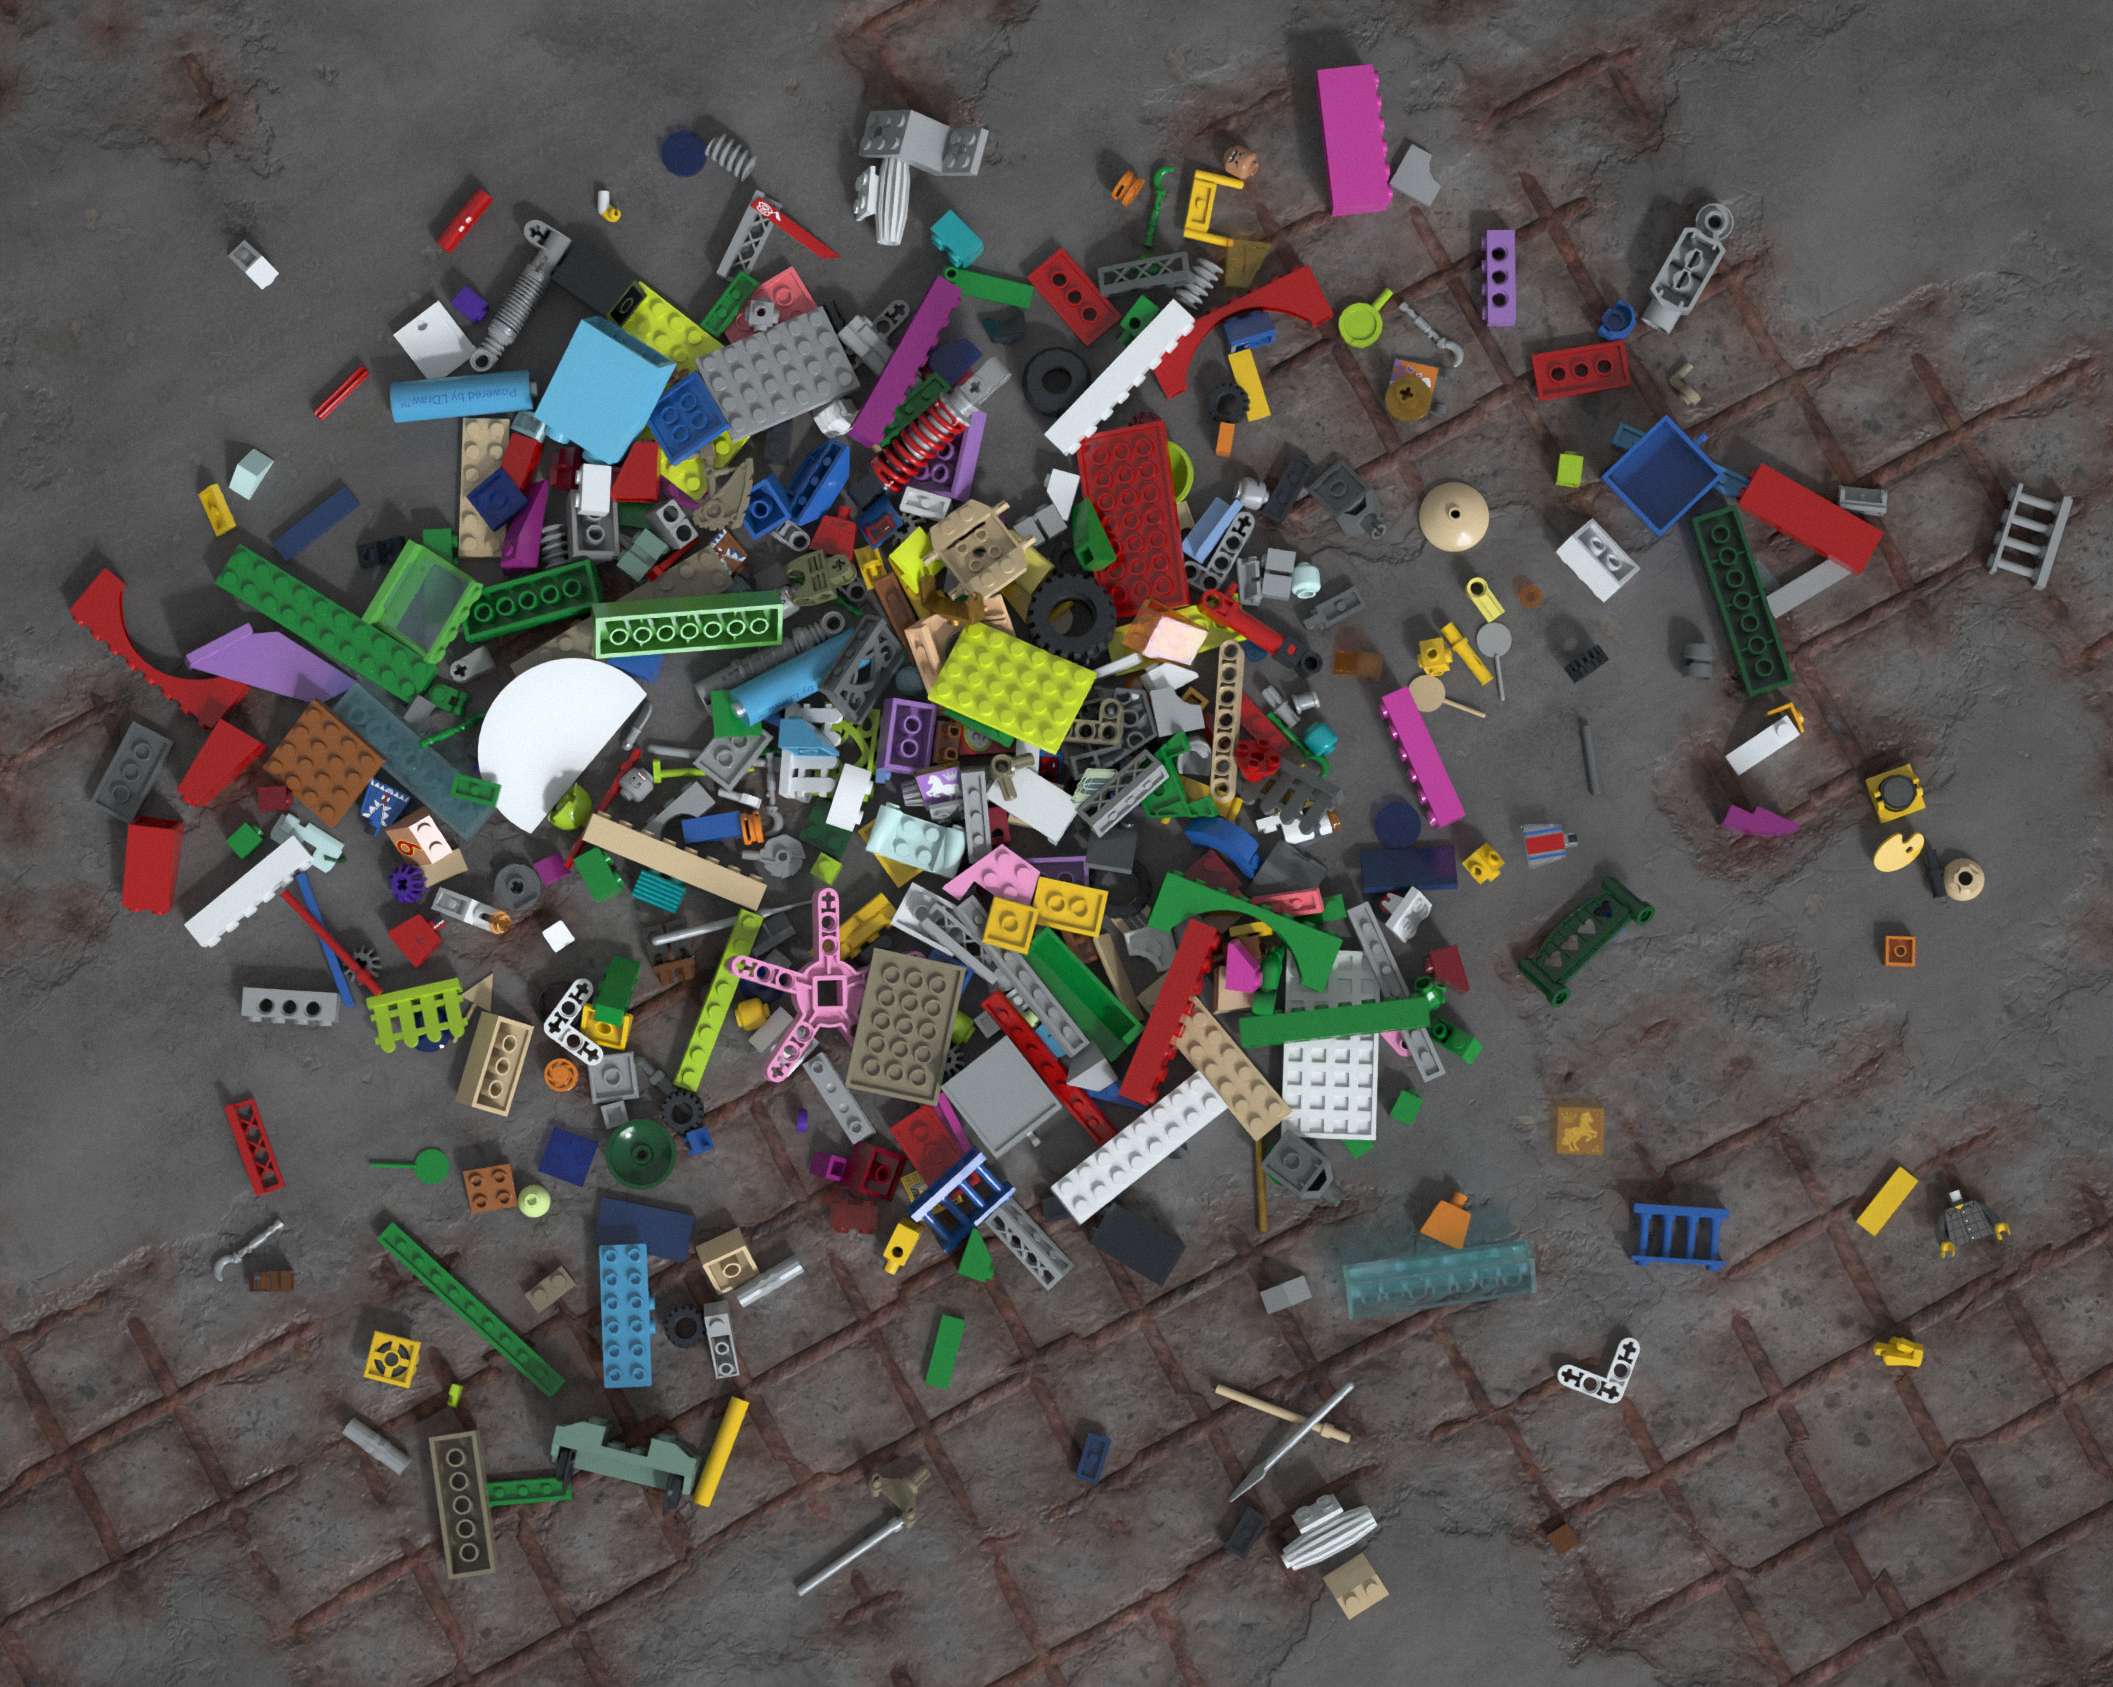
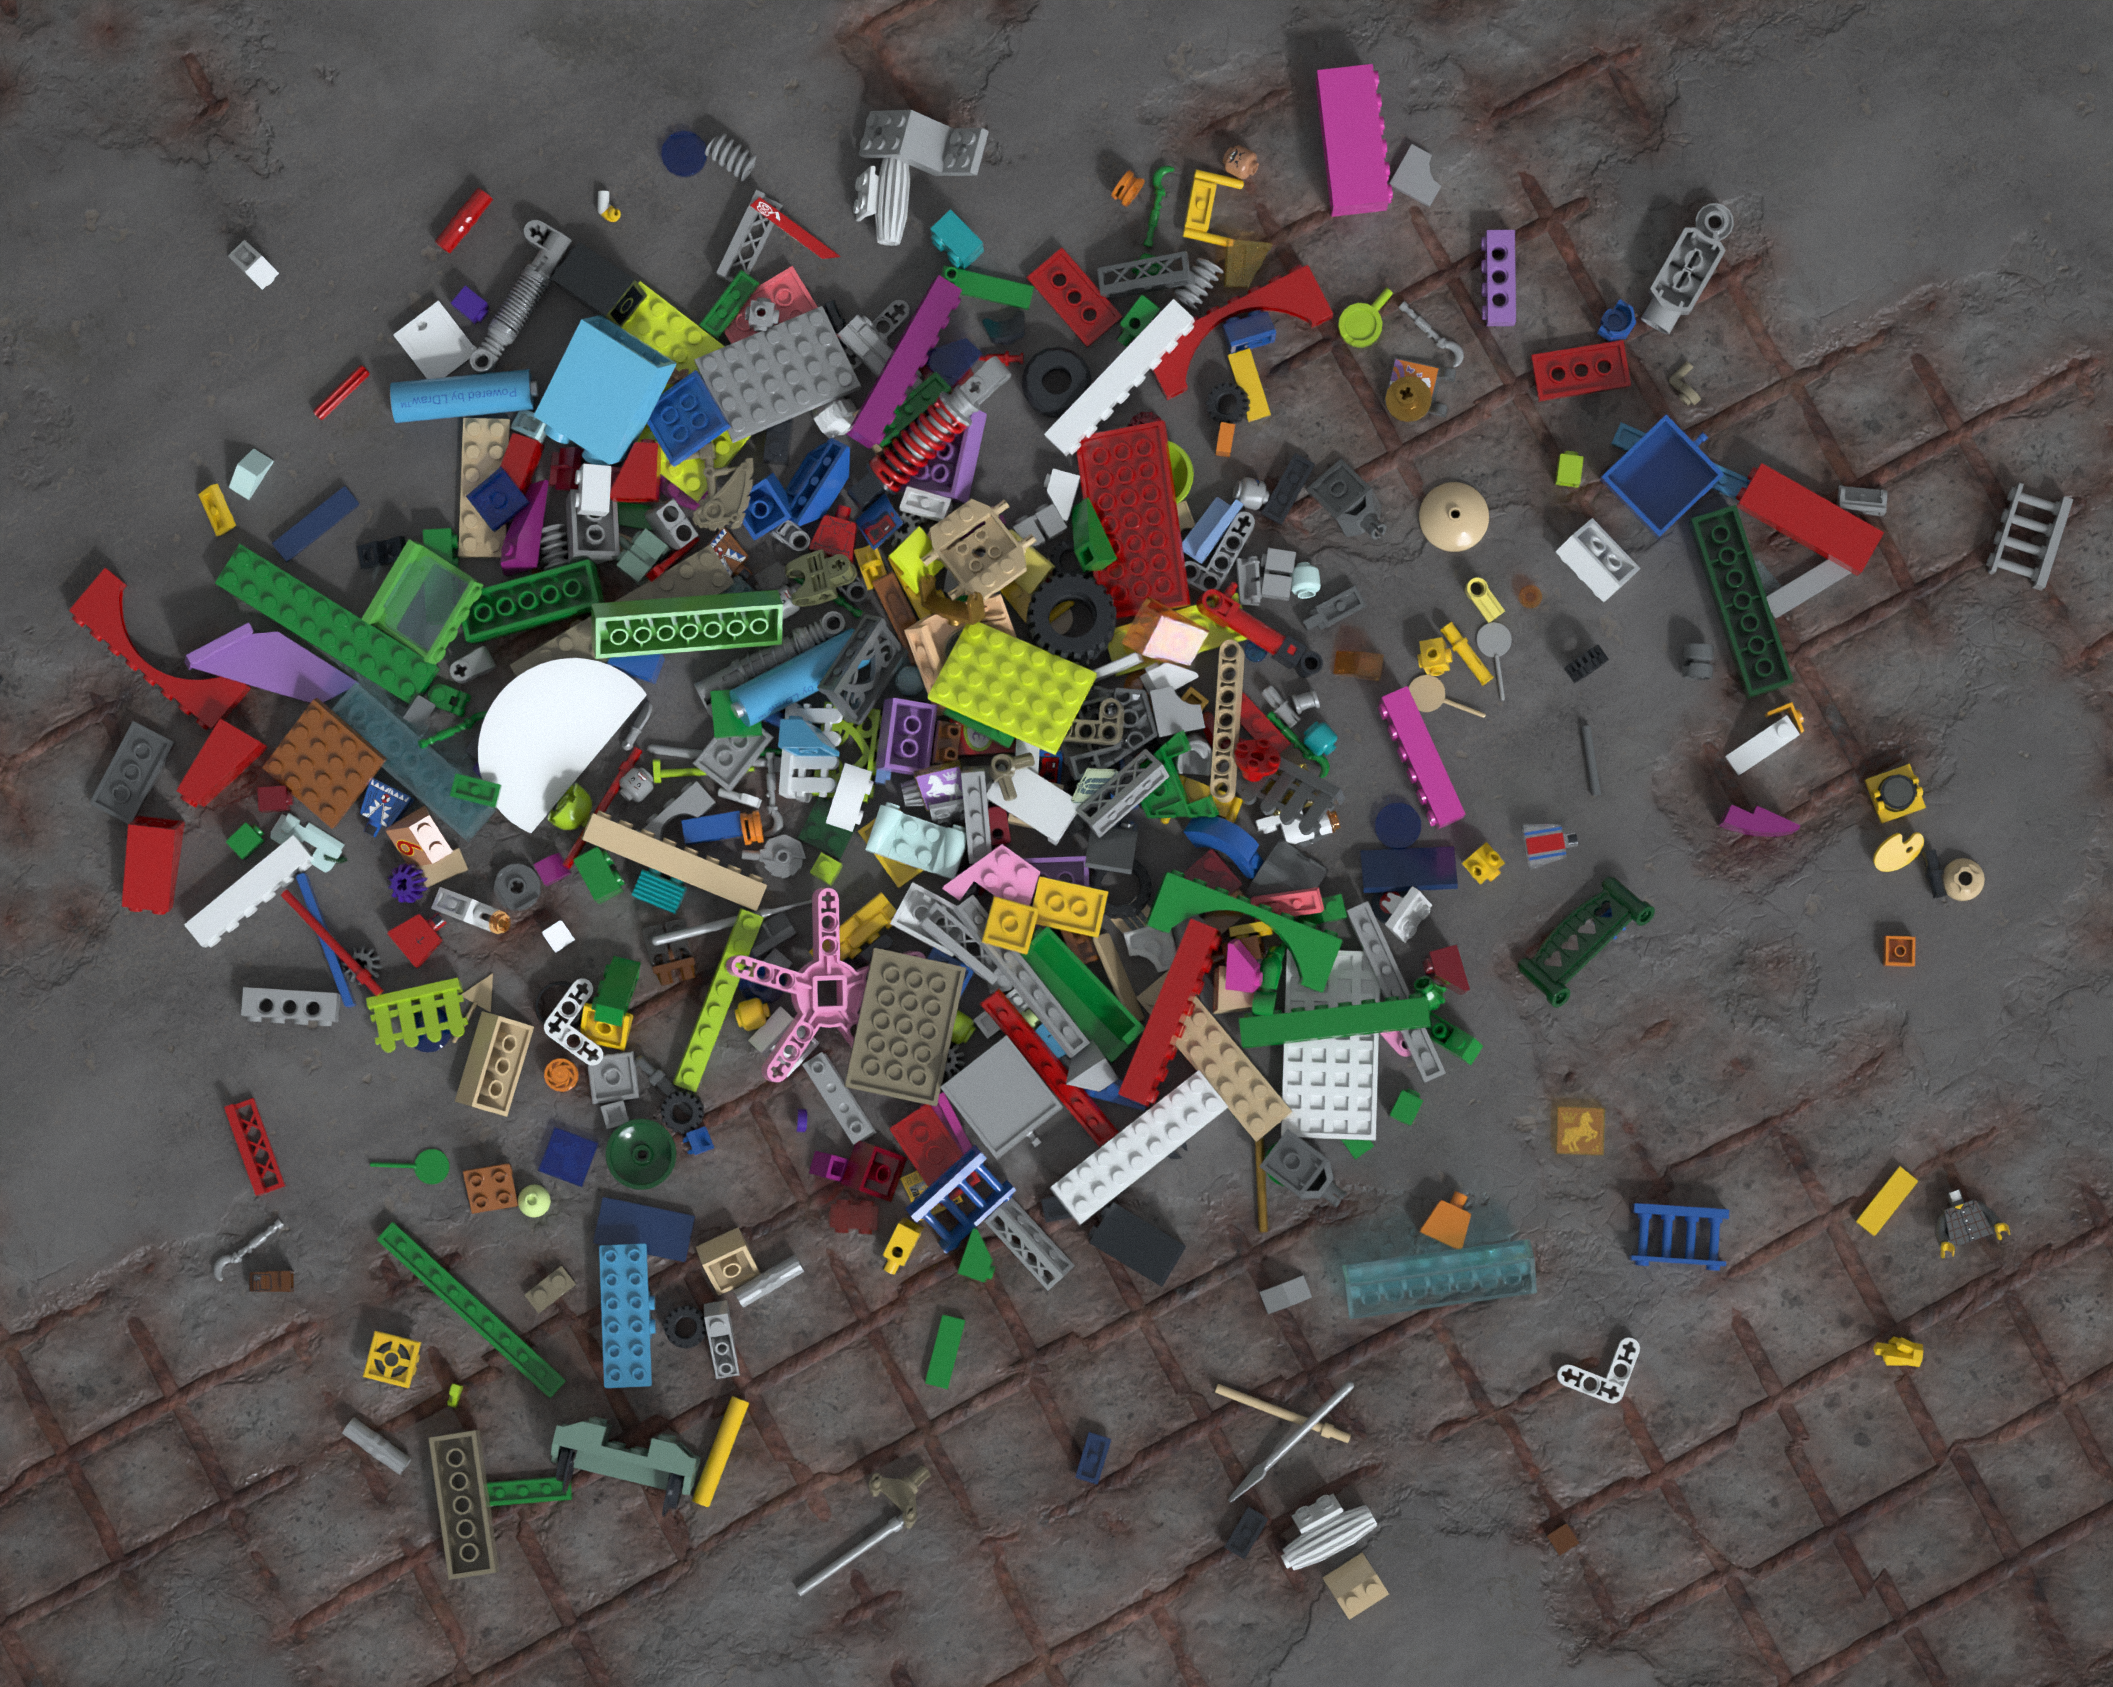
none -> red piece [969,351,1024,366]

